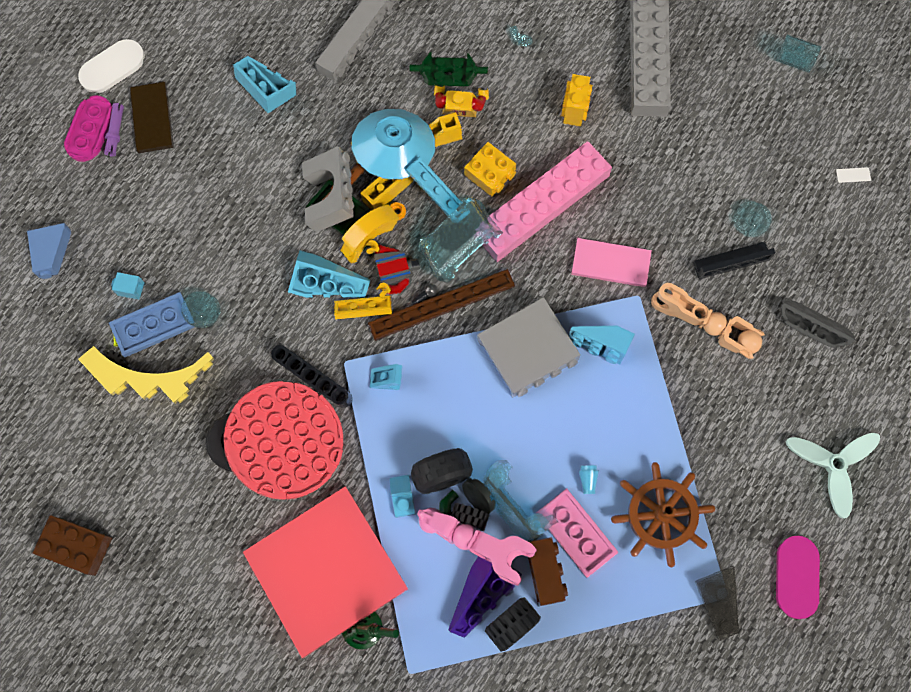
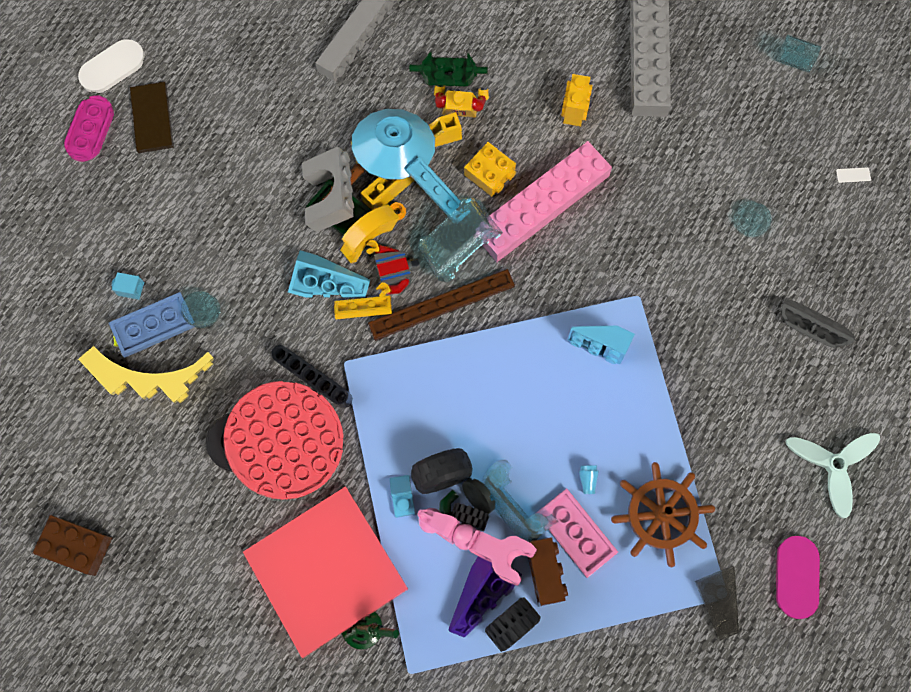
medium blue slope [27,223,71,279] -> none
medium lavender pin [104,103,124,157] -> none
medium azure wedge [233,56,296,113] -> none
medium azure slope [369,364,402,390] -> none
piece [411,284,437,305] -> none
light grey panel [477,297,580,398] -> none
clear light blue arm [509,26,533,46] -> none
bright pink tile [571,238,652,287] -> none
light nougat piece [651,283,765,359] -> none
black fence [693,242,776,280] -> none

